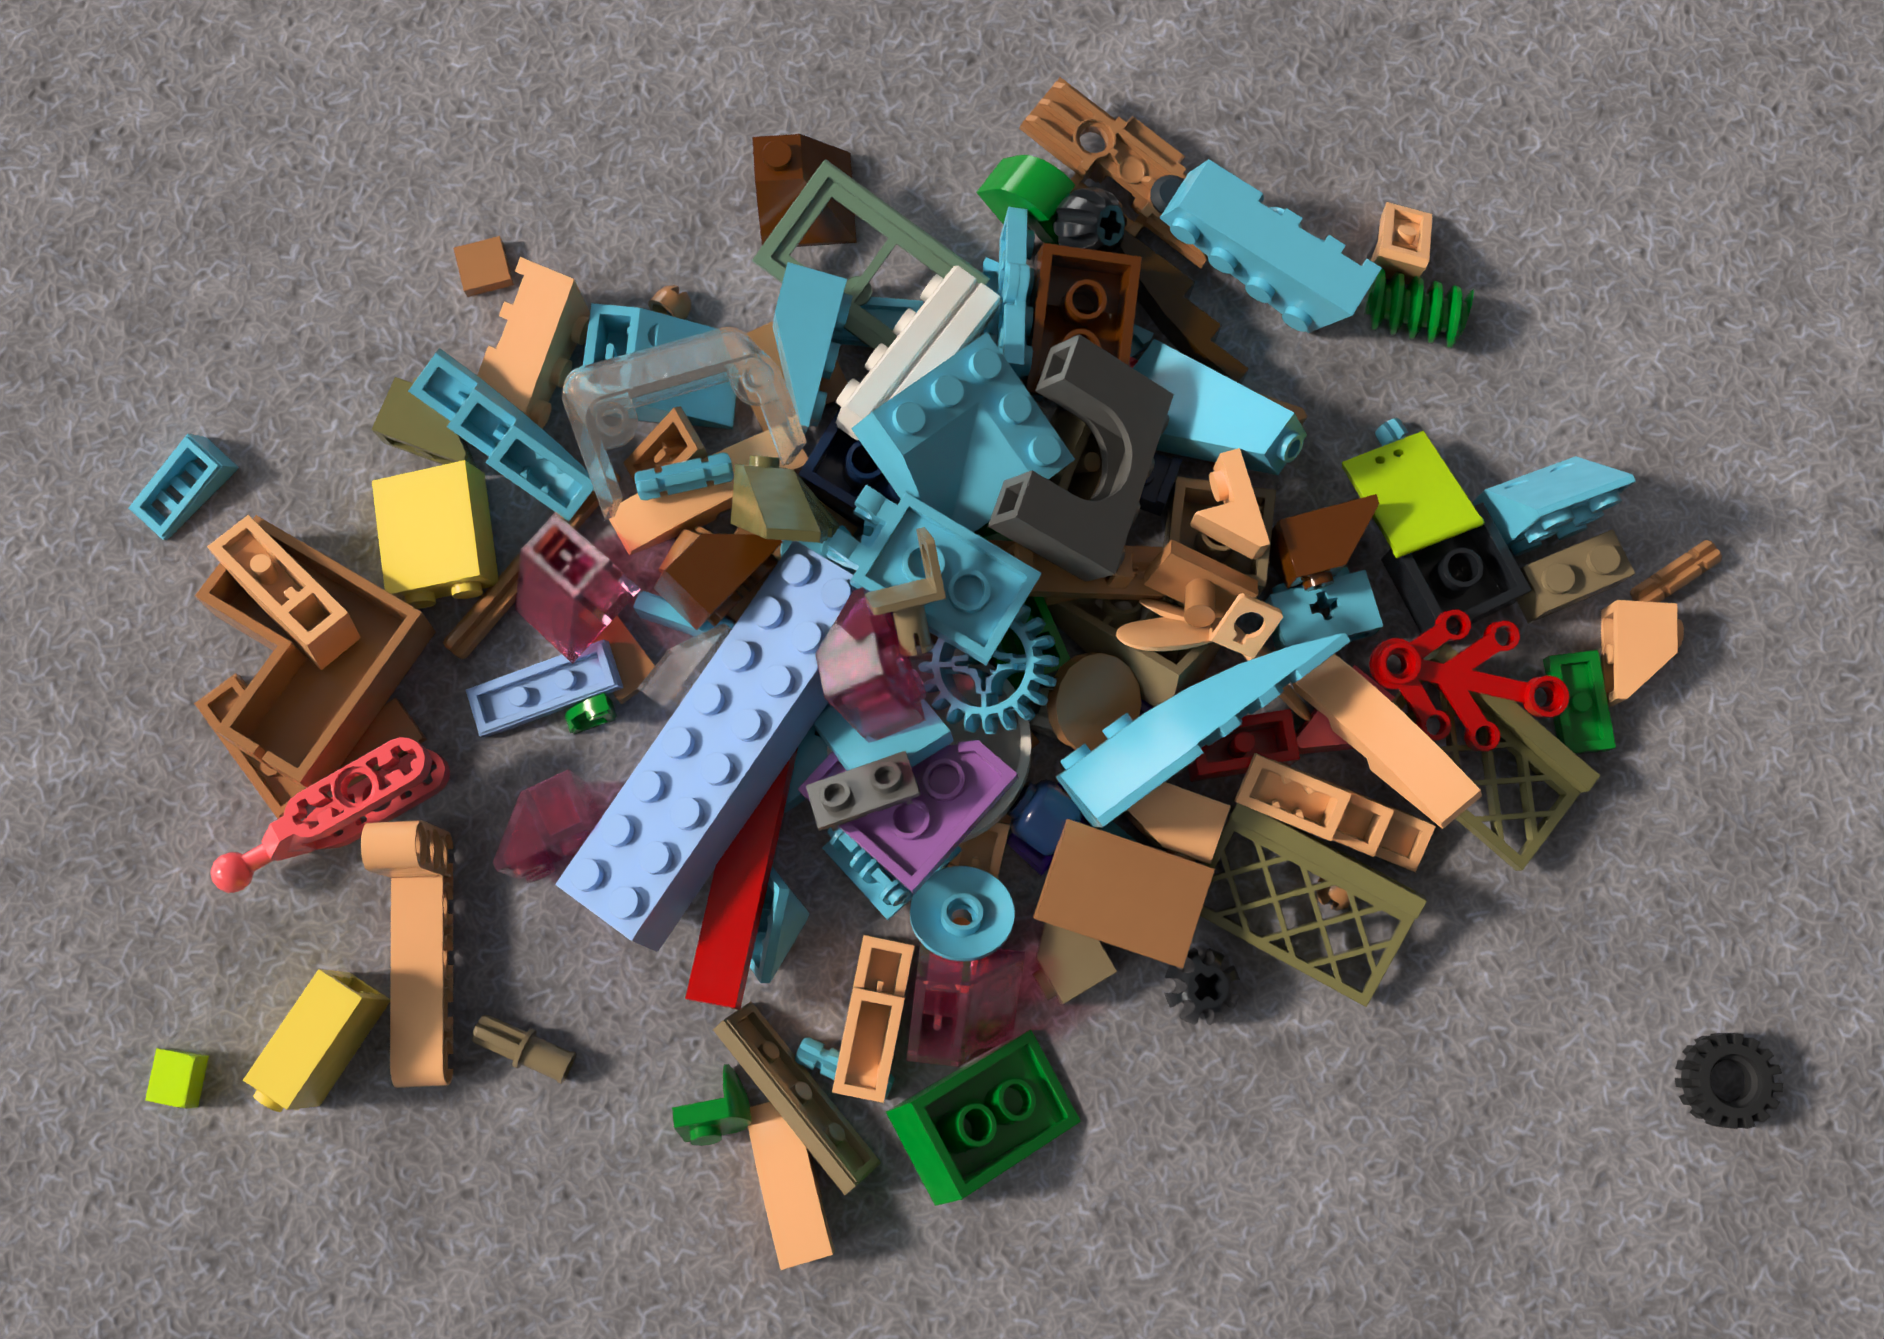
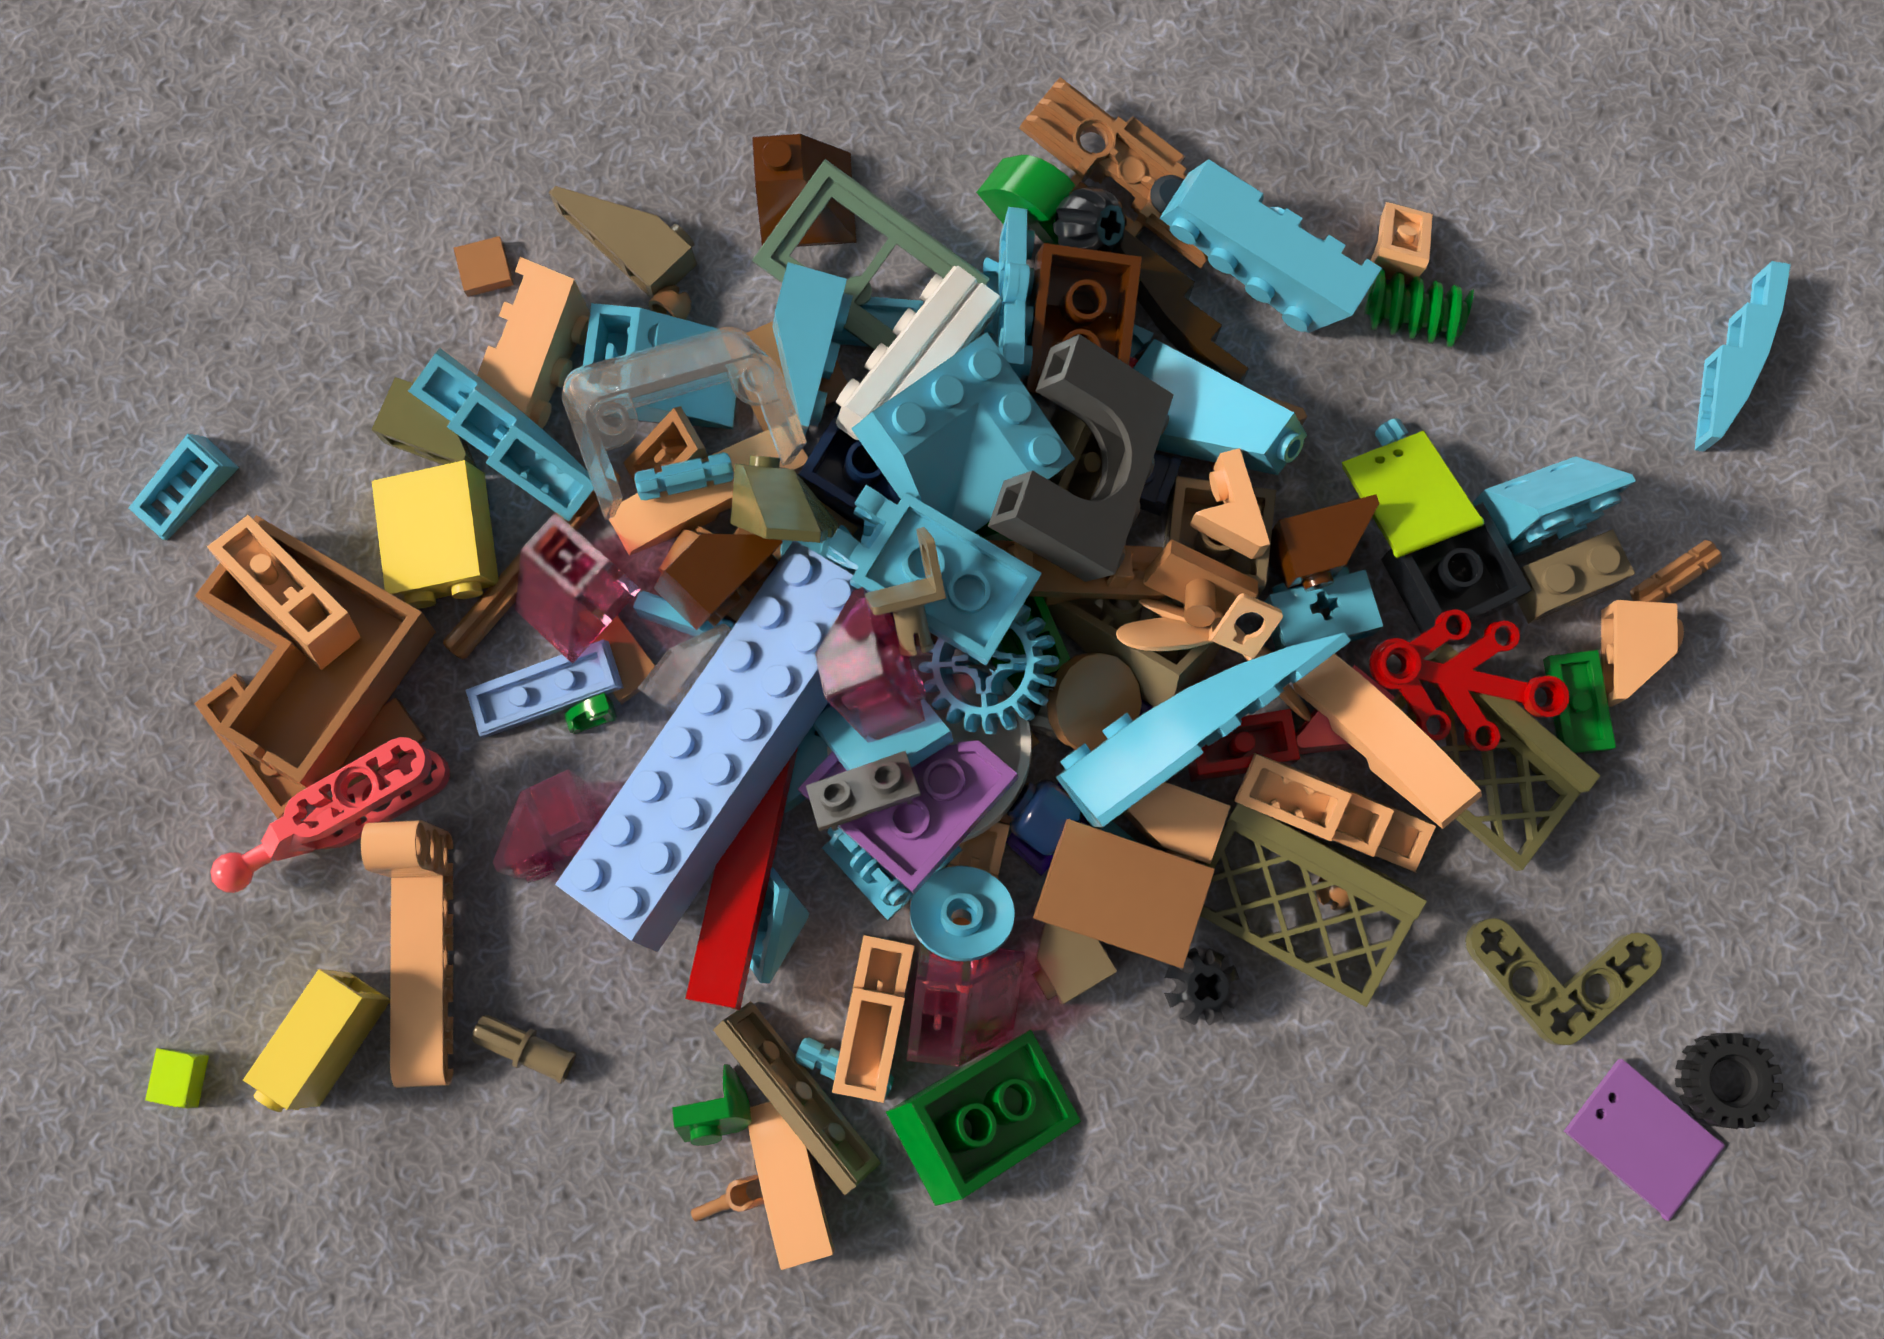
none -> dark tan slope [549,186,697,298]
none -> medium nougat hand [691,1175,764,1222]
none -> olive beam [1465,918,1662,1045]
none -> medium lavender container [1563,1059,1725,1221]
none -> medium azure slope [1694,261,1791,452]

